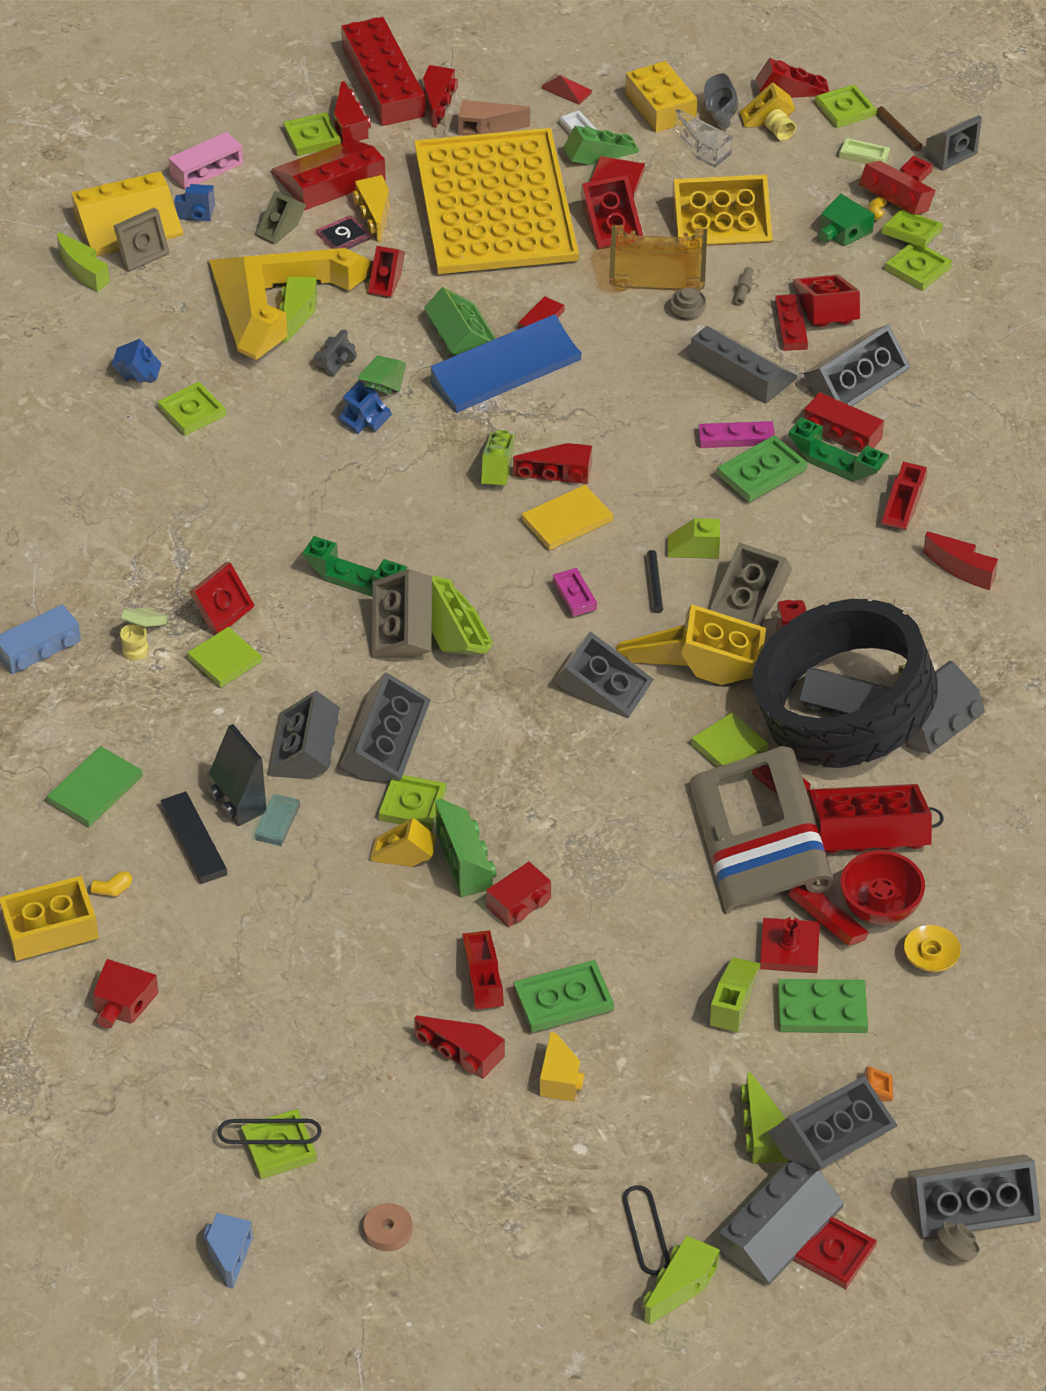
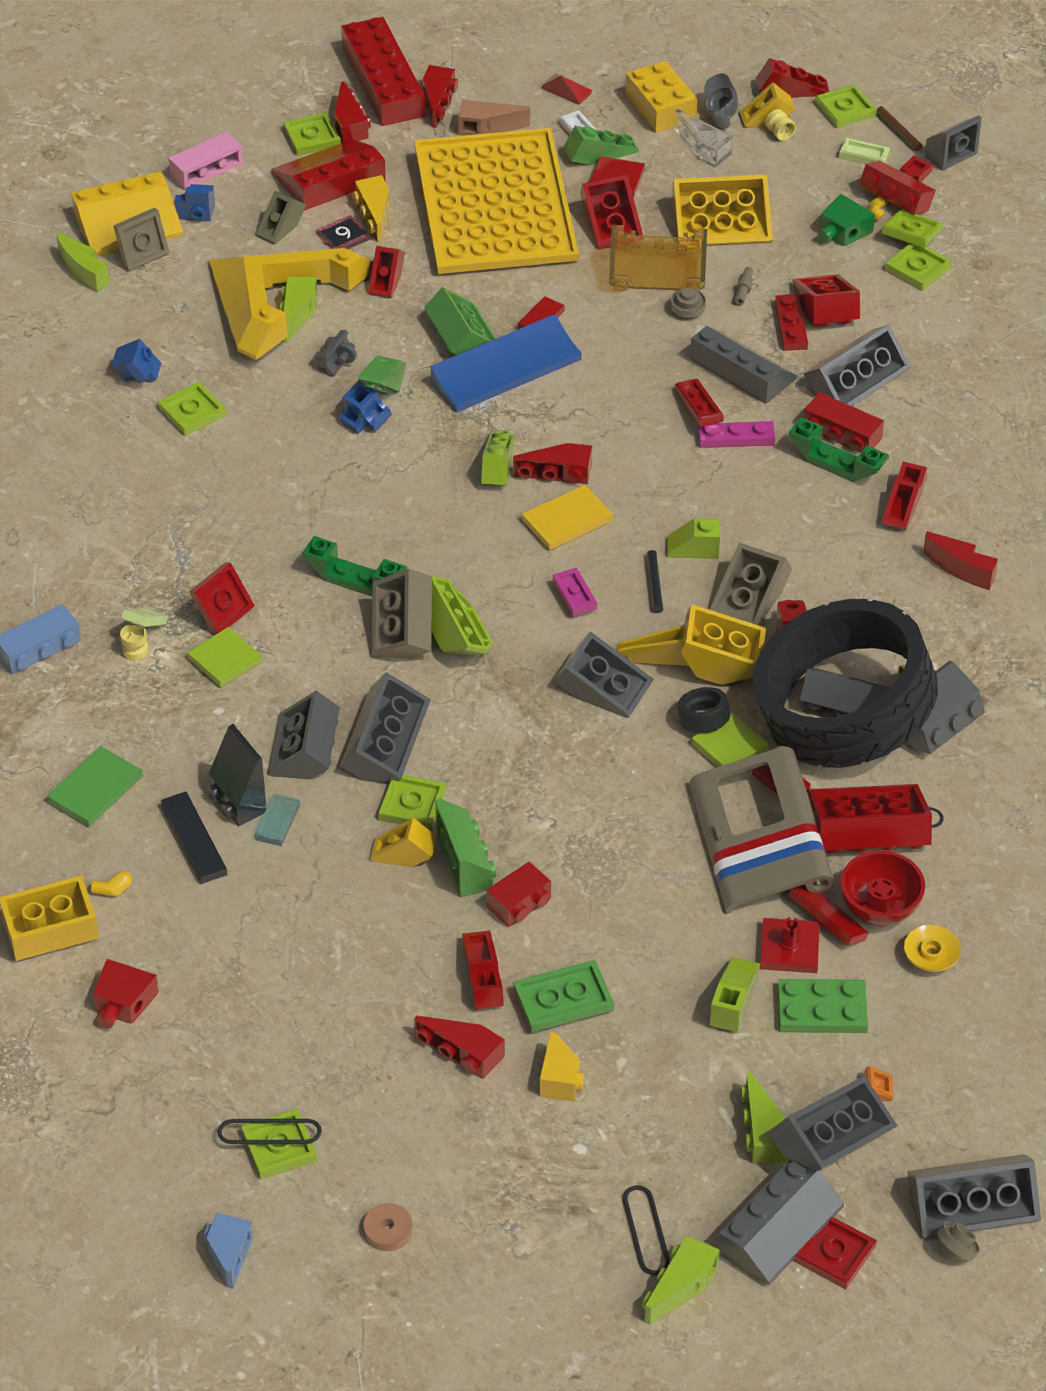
bright green plate [717,435,807,502] -> none
none -> red tile [675,378,724,427]
none -> black tyre [677,687,731,733]

